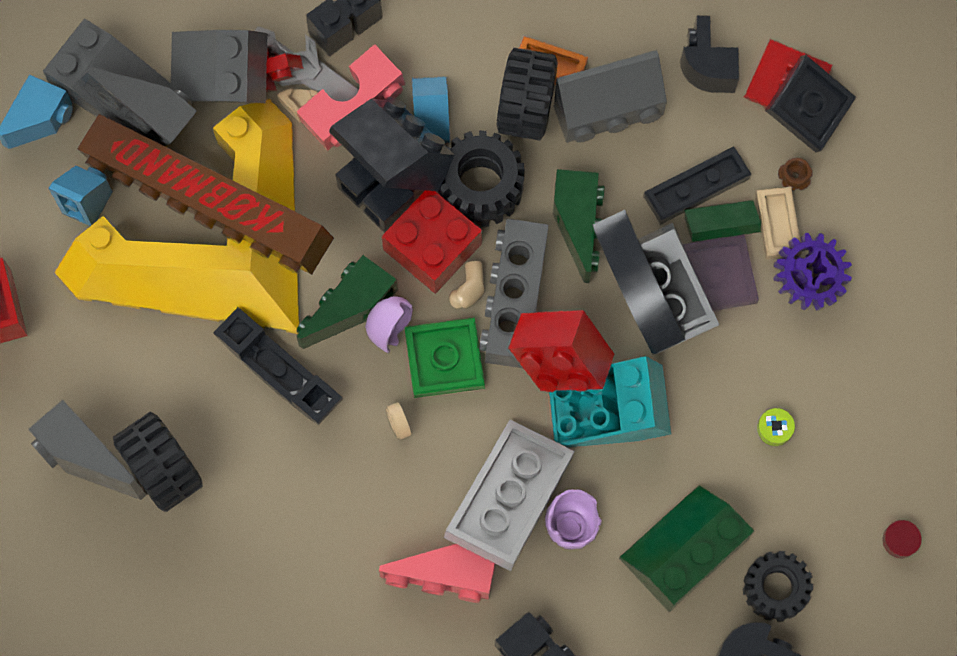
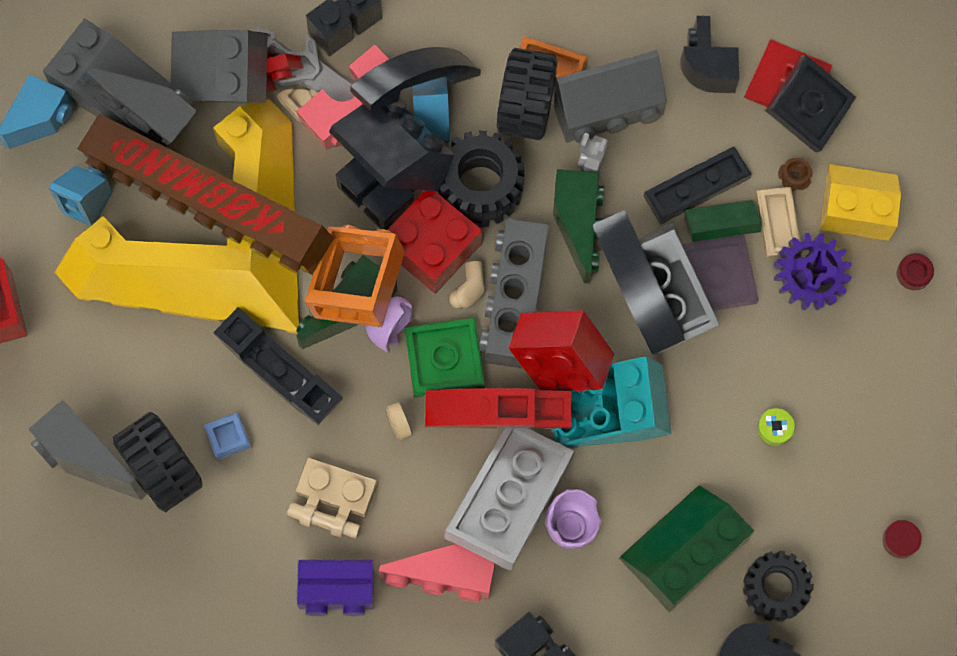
none -> medium blue tile [204,412,251,461]
none -> tan plate [287,458,377,539]
none -> dark purple brick [297,560,374,616]
none -> orange window [305,225,405,327]
none -> black slope [350,47,481,111]
none -> red slope [425,388,571,429]
none -> light grey plate [578,133,608,173]
none -> yellow slope [820,164,901,241]
none -> dark red tile [896,253,934,291]

